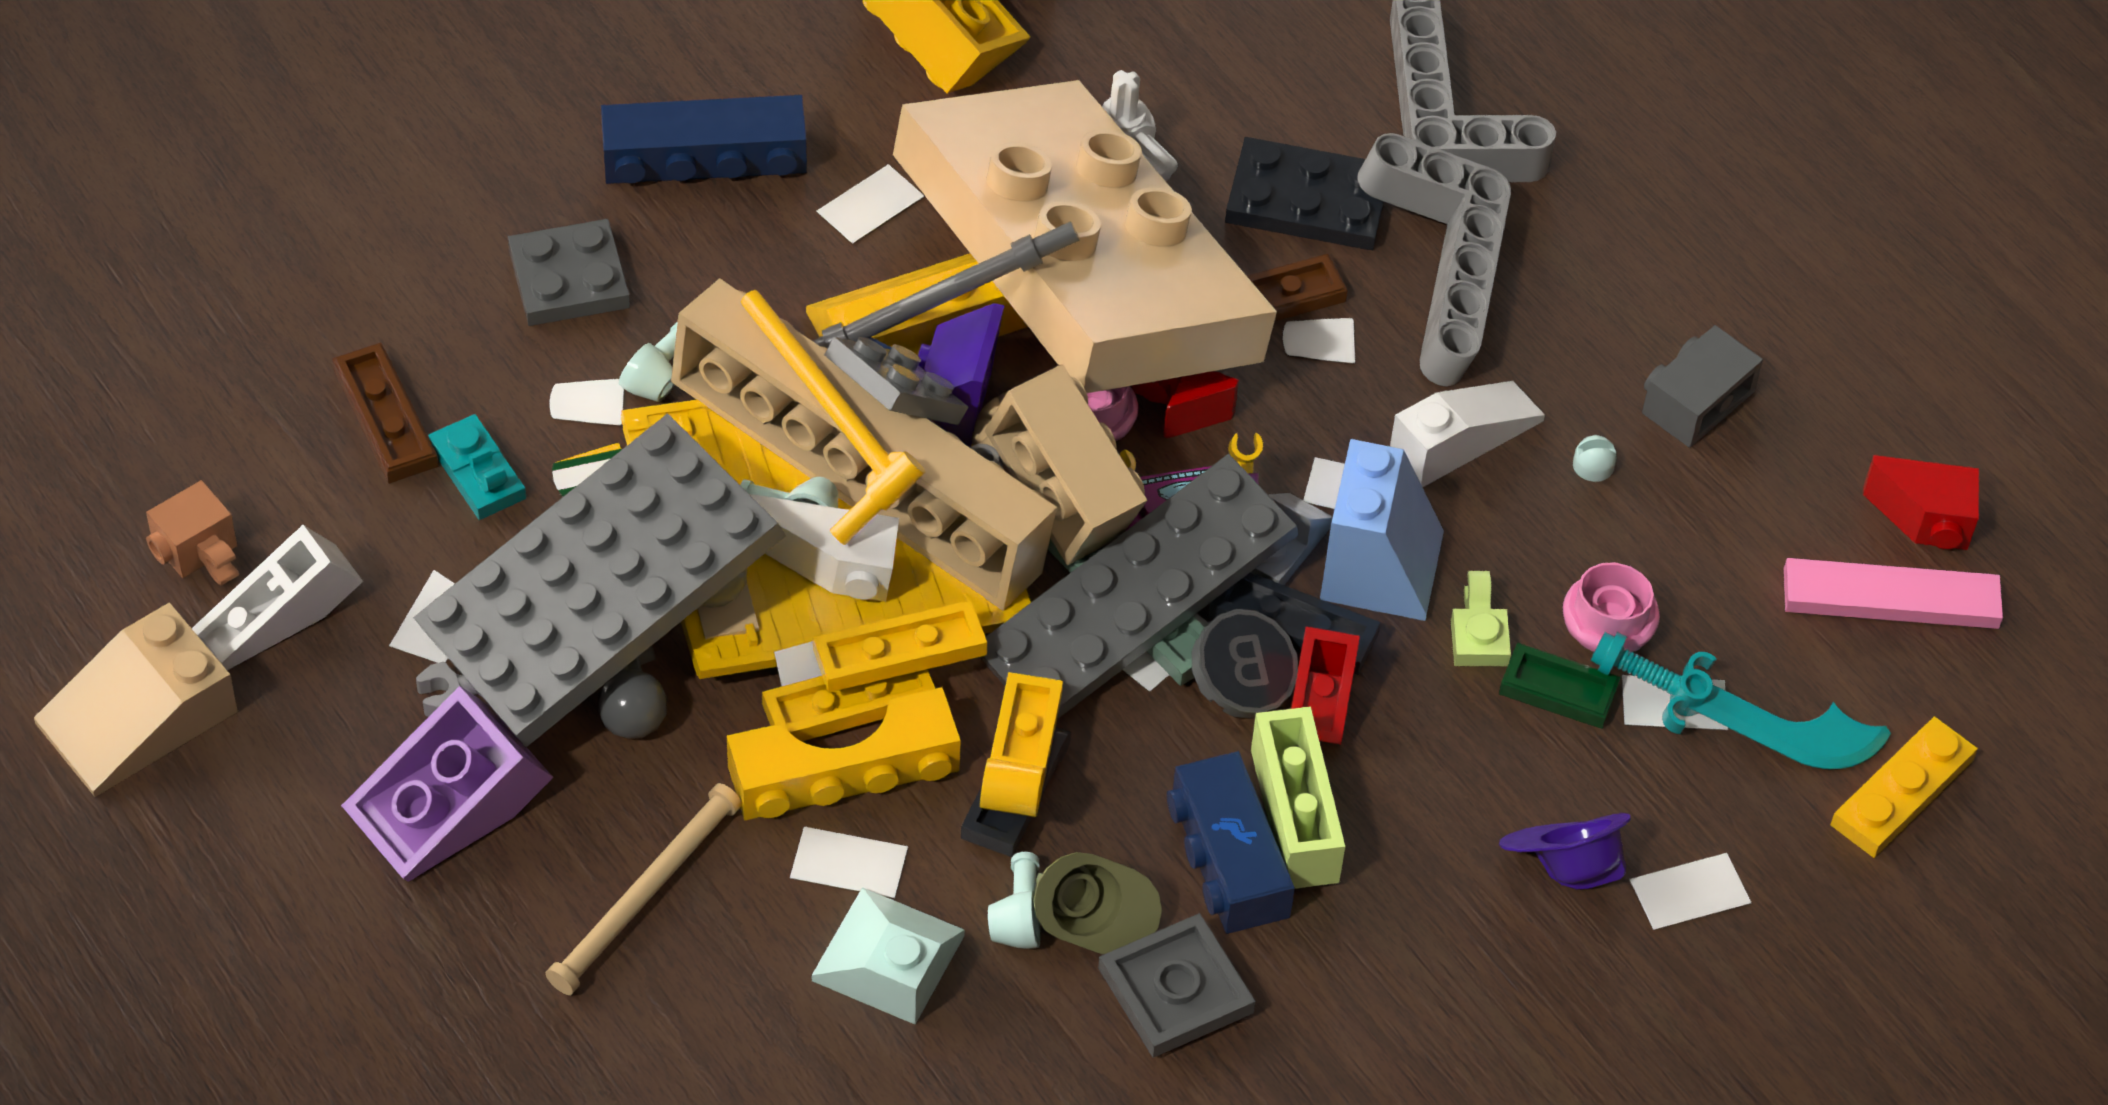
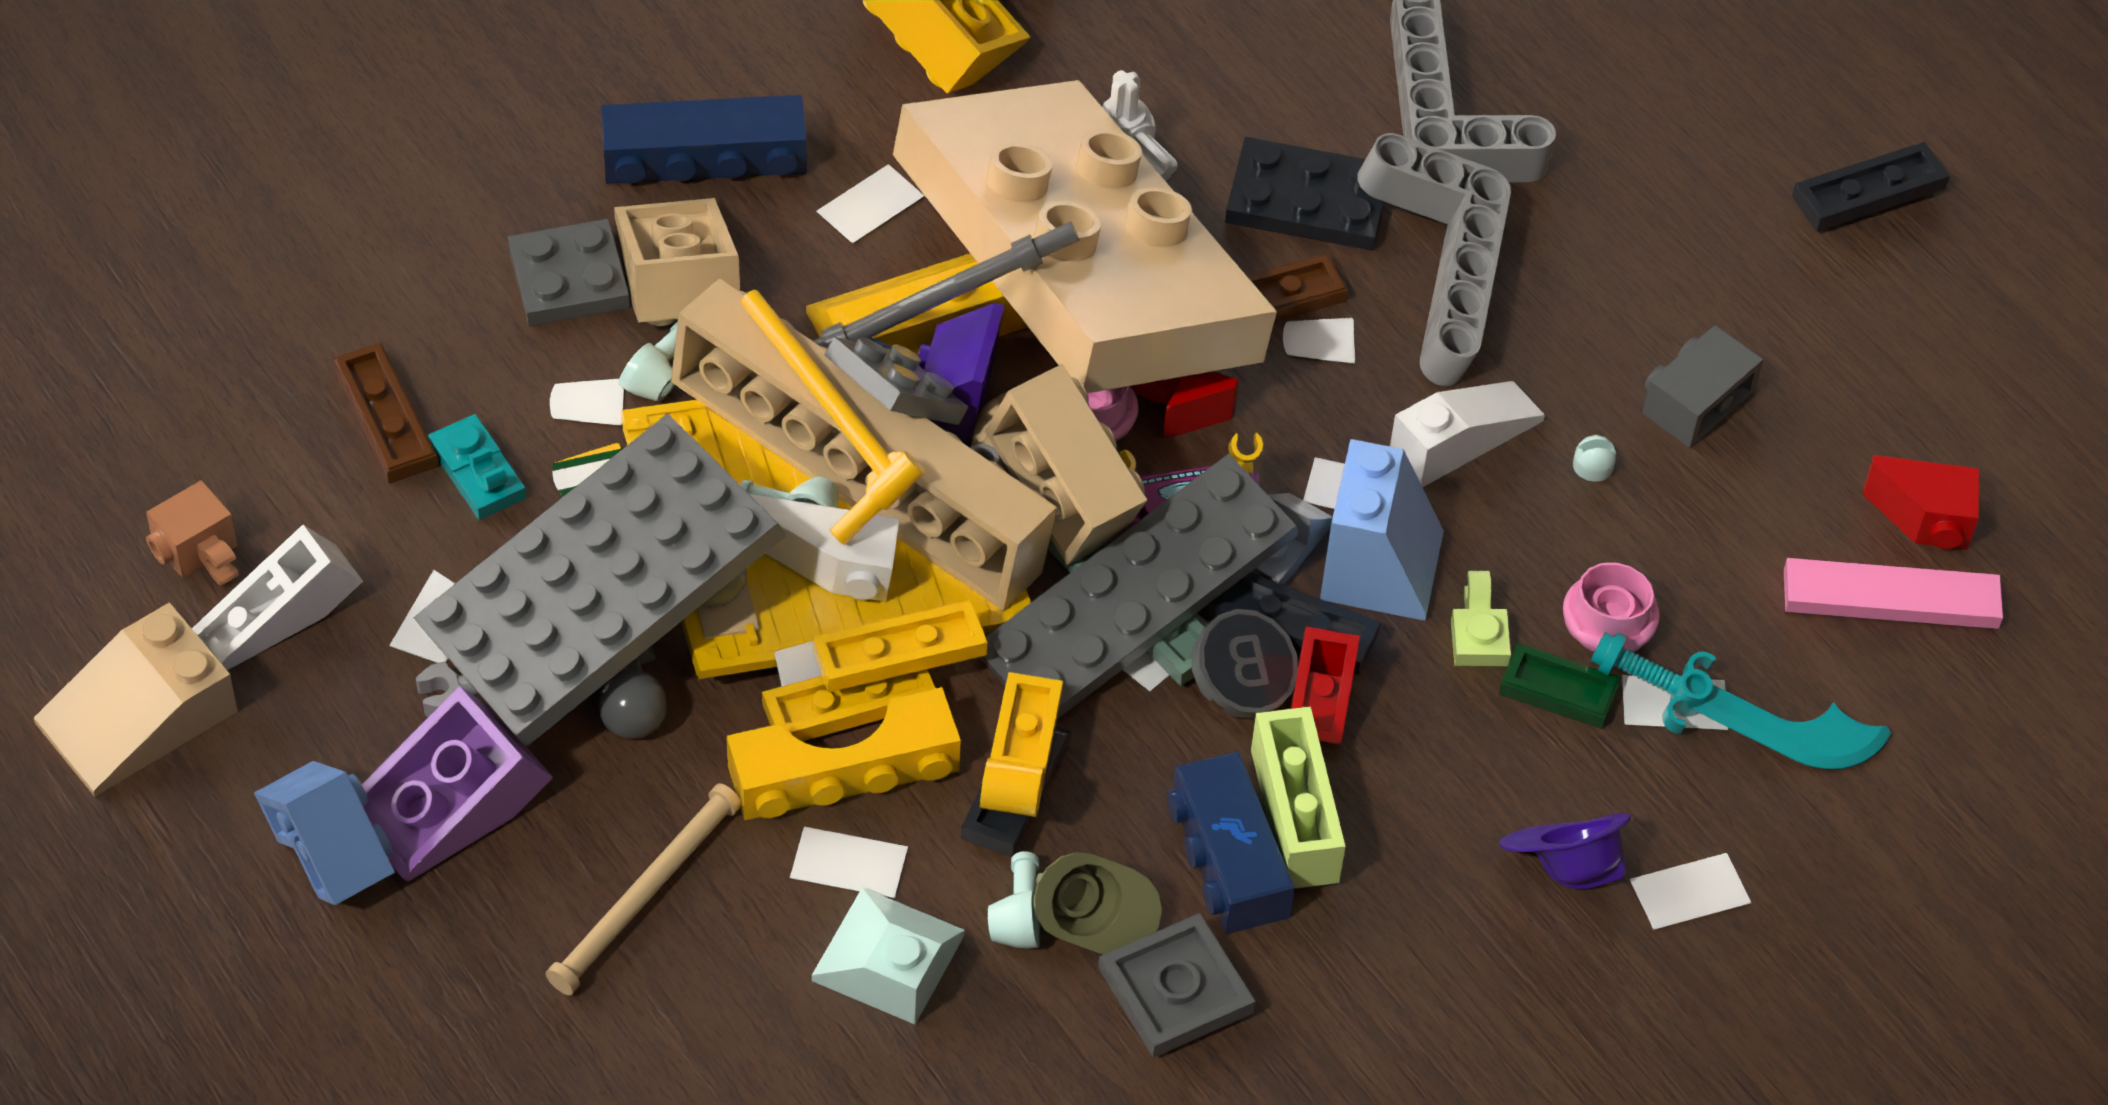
yellow plate [1830,716,1978,858] -> none
none -> medium blue brick [254,761,395,905]
none -> tan slope [614,198,740,326]
none -> black plate [1792,142,1950,231]

